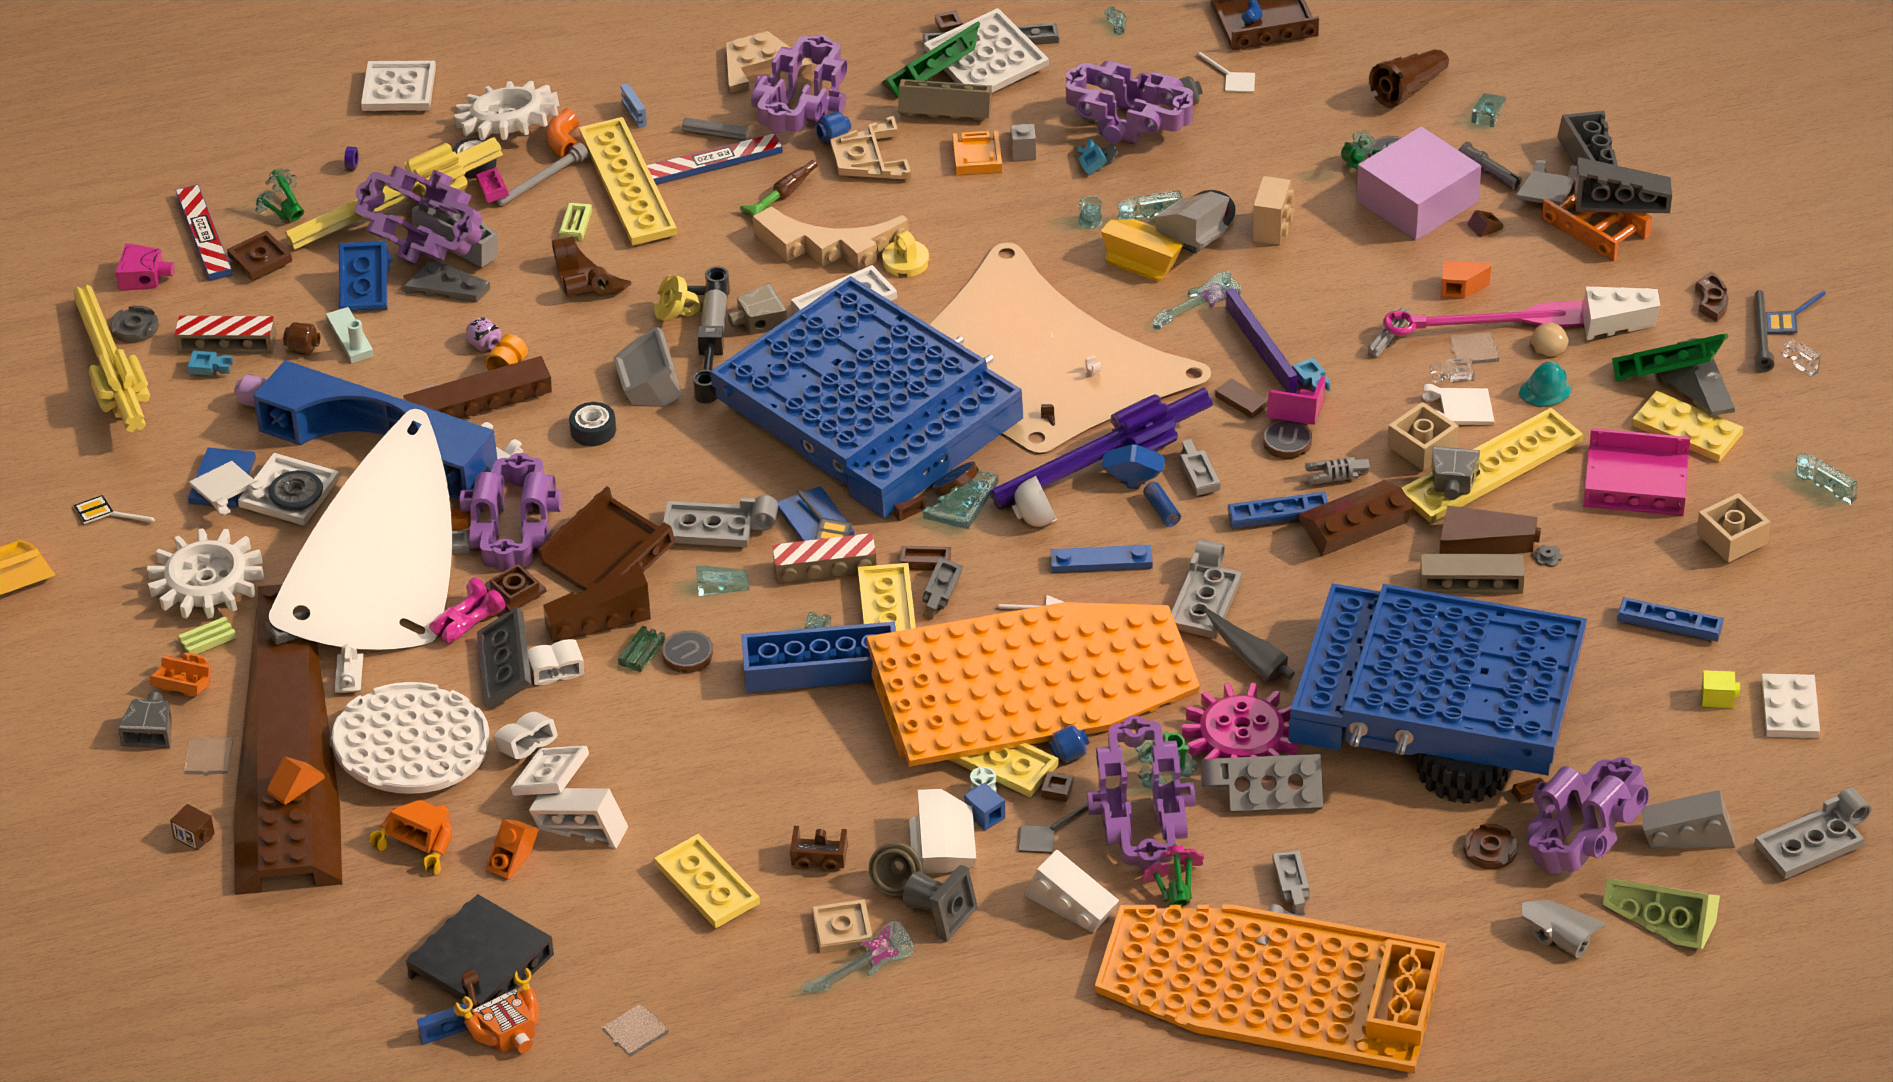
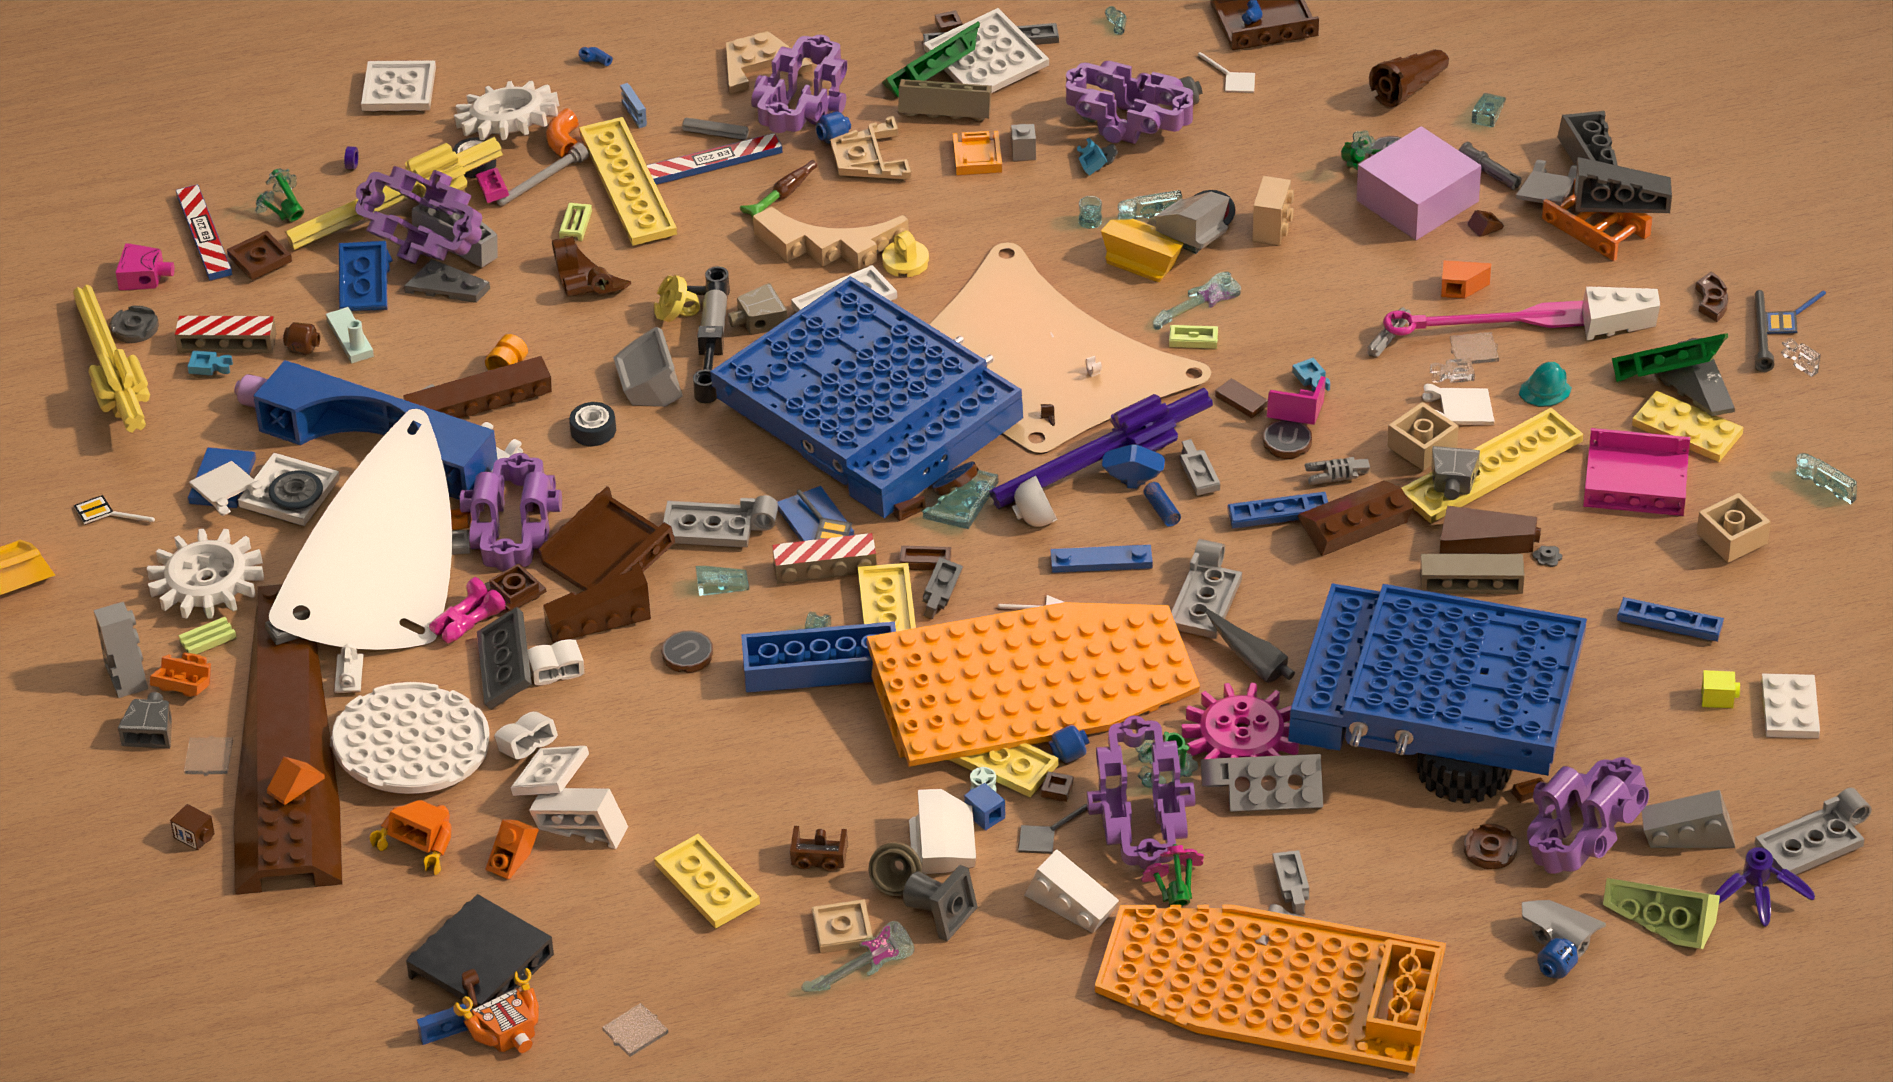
lavender head [466,317,502,352] -> none
clear green tile [618,625,665,672] -> none
dark purple tile [1225,288,1298,393] -> none
tan hair [1530,323,1569,357] -> none
none -> light grey wedge [94,601,148,698]
none -> blue arm [578,47,613,66]
none -> yellowish green tile [1169,325,1218,349]
none -> blue head [1537,938,1578,979]
none -> dark purple plant [1714,847,1815,927]

